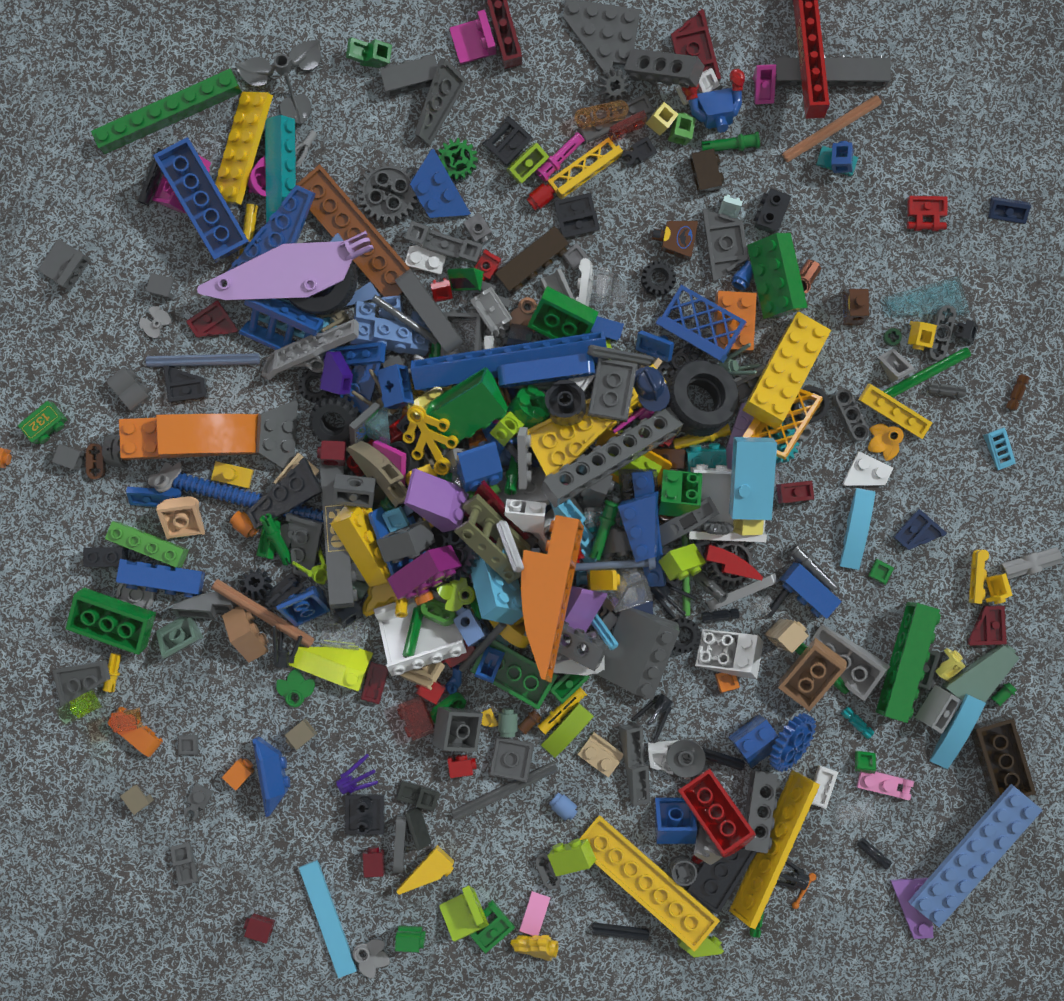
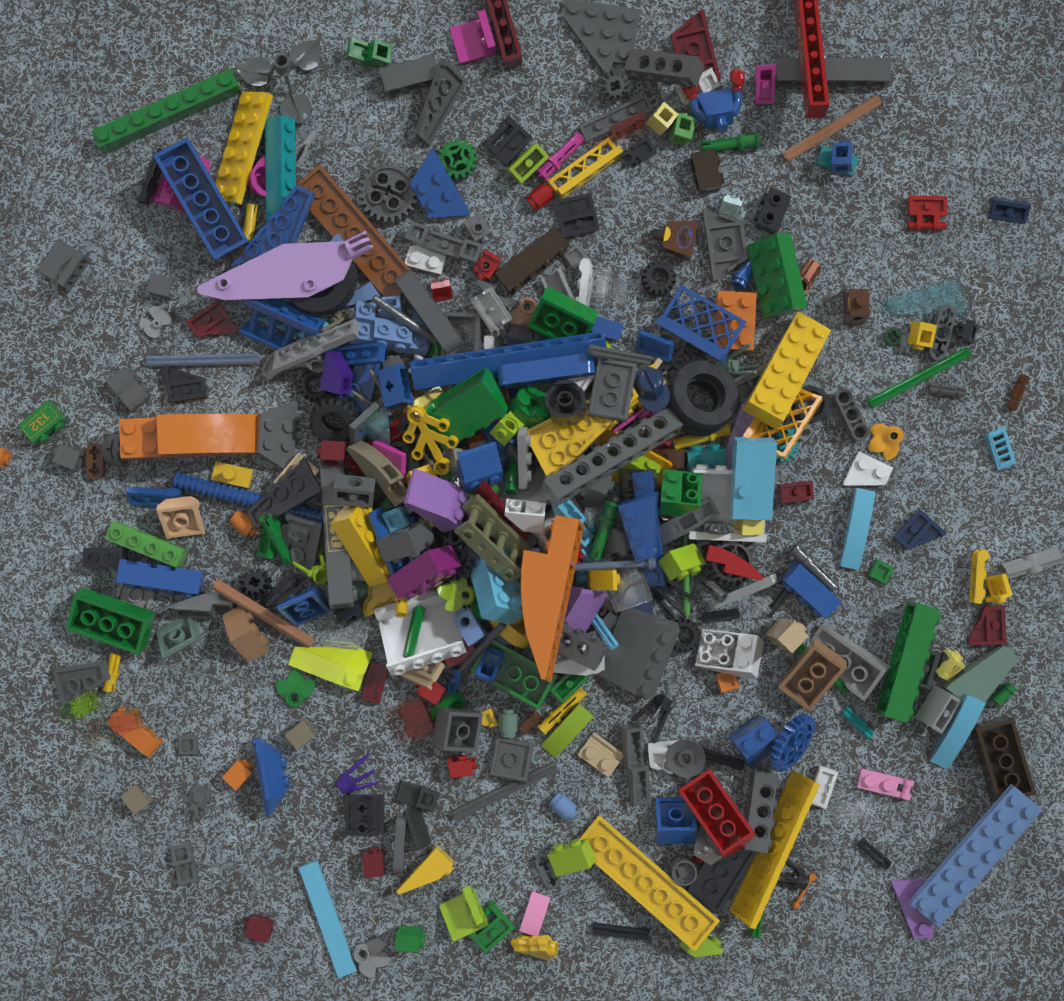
light grey plate [148,462,182,492] -> none
black plant [272,626,303,668] -> none
orange tile [414,591,435,605] -> none
bright green plate [420,599,457,626] -> none
green slope [447,268,484,291] -> none
light grey axle [496,520,524,573] -> none
clear orange beam [574,100,629,128] -> none
green tile [855,751,876,774] -> none
yellow plate [858,383,932,439] -> none
light grey slope [877,348,915,383] -> none

